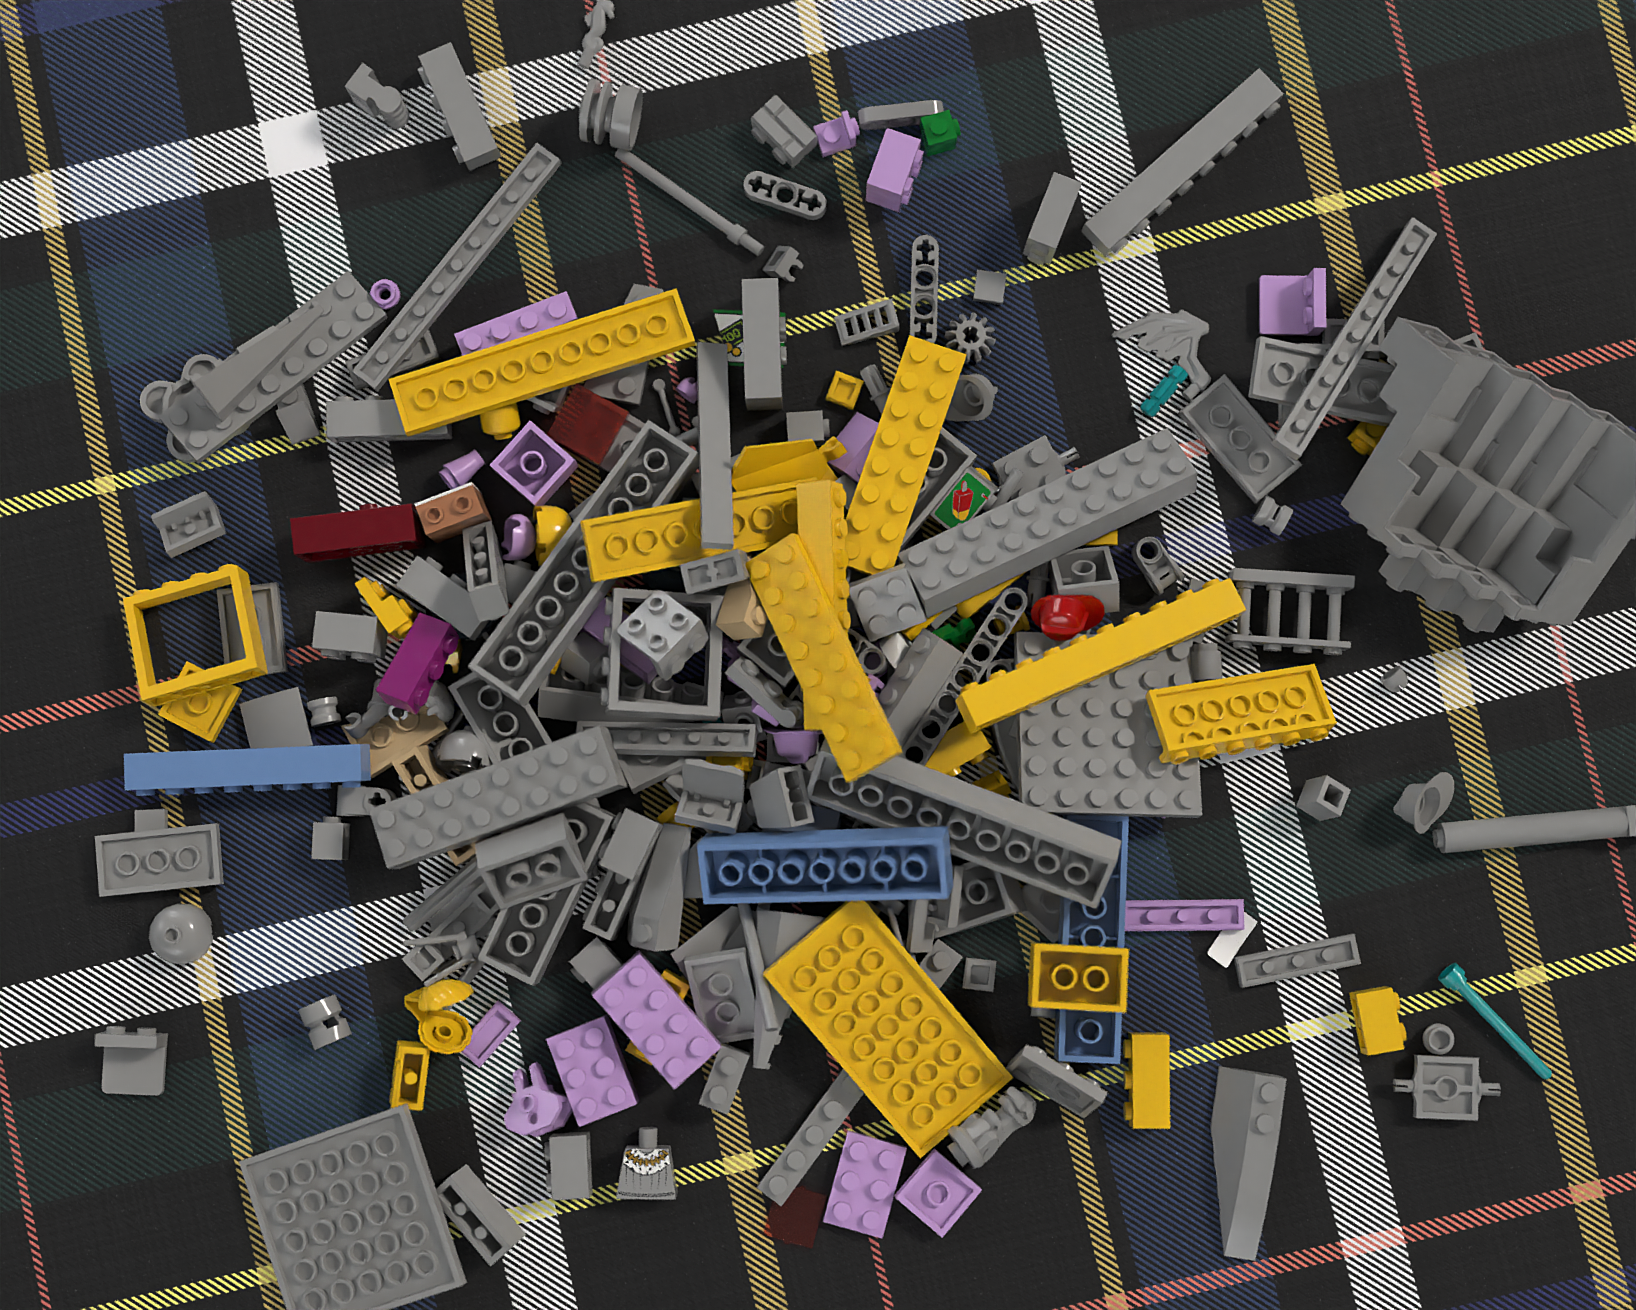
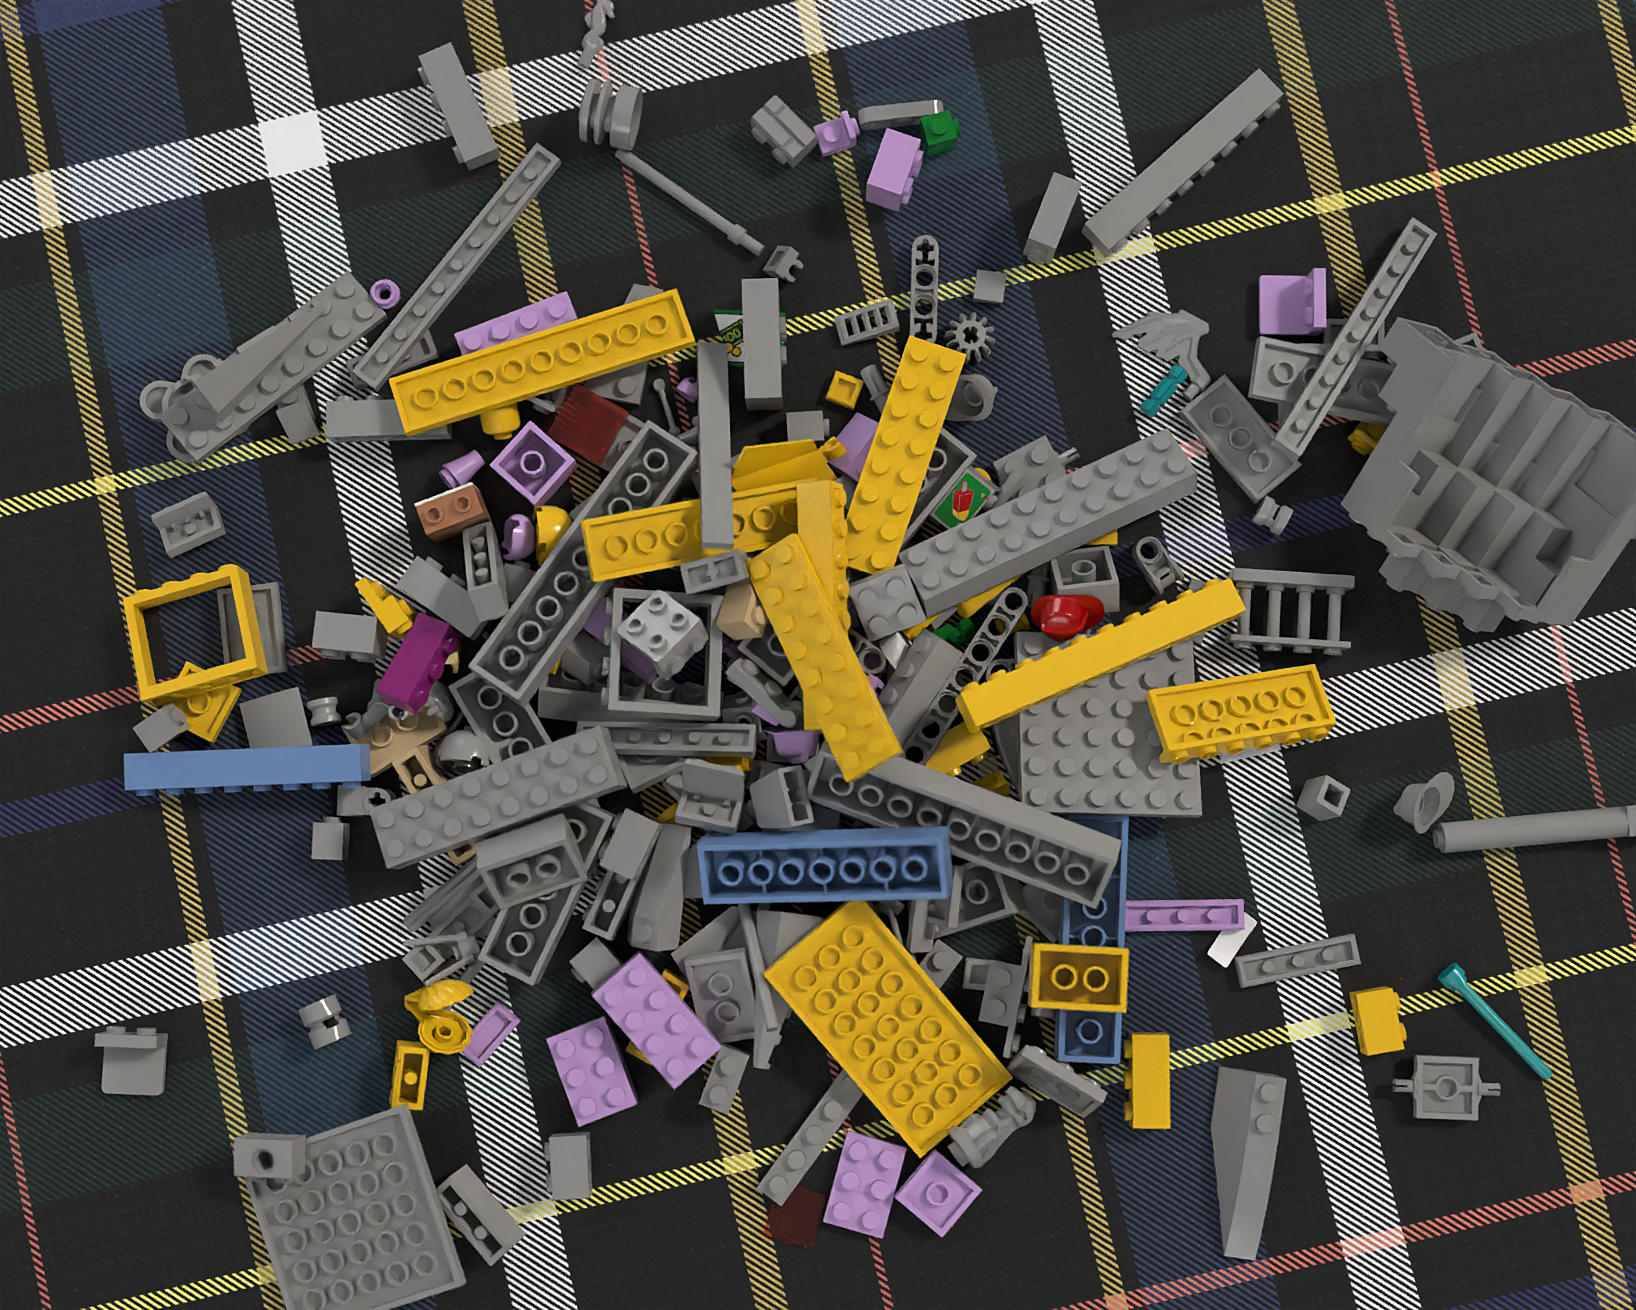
light grey plate [95,823,224,897] -> none
light grey tile [135,809,168,832] -> none
light grey cylinder [149,903,213,964] -> none
dark red brick [290,504,426,563] -> none
light grey legs [345,63,410,129] -> none
lavender hinge [503,1062,573,1137] -> none
light grey torso [616,1127,677,1200] -> none
light grey beam [744,171,826,220] -> none
light grey brick [1191,643,1222,682] -> none
light grey hinge [1380,666,1408,692] -> none
light grey plate [1423,1023,1454,1055] -> none
none -> light grey brick [133,703,190,753]
none -> light grey brick [234,1133,306,1183]
none -> light grey bracket [979,936,1035,1058]

